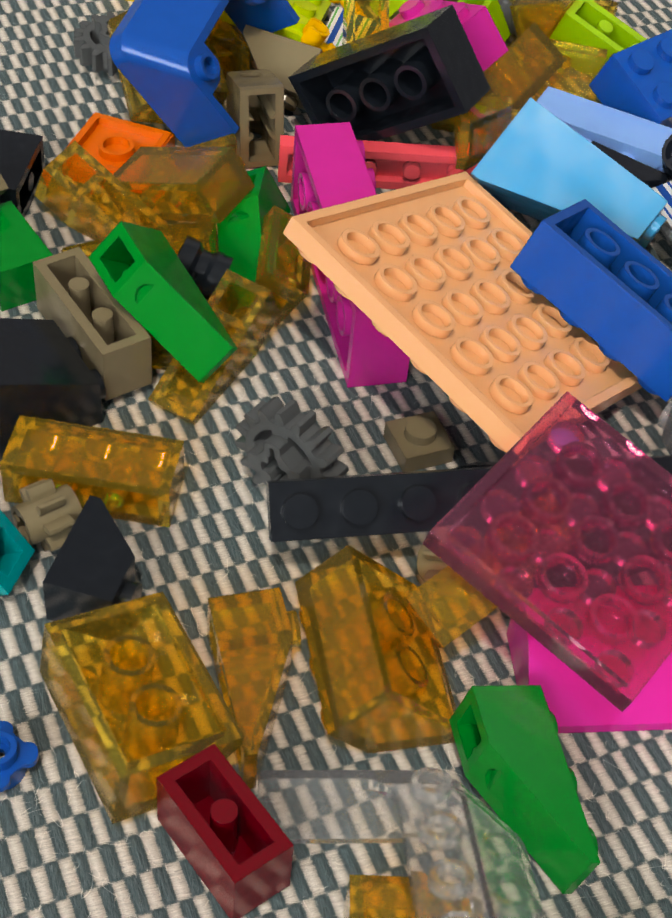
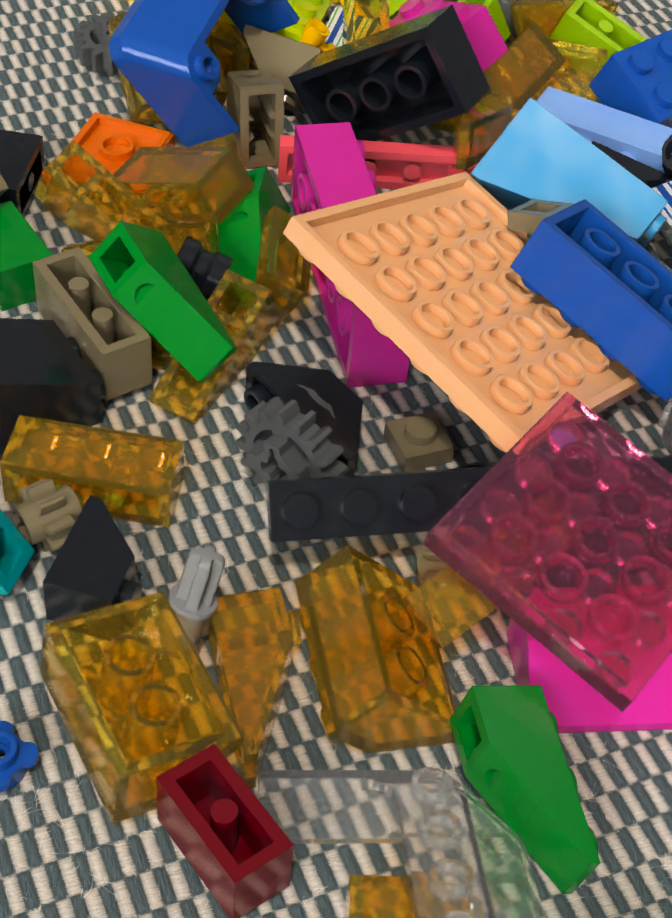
none -> light grey axle [161,544,225,656]
none -> black slope [244,361,363,476]
none -> dark tan plate [507,199,574,238]

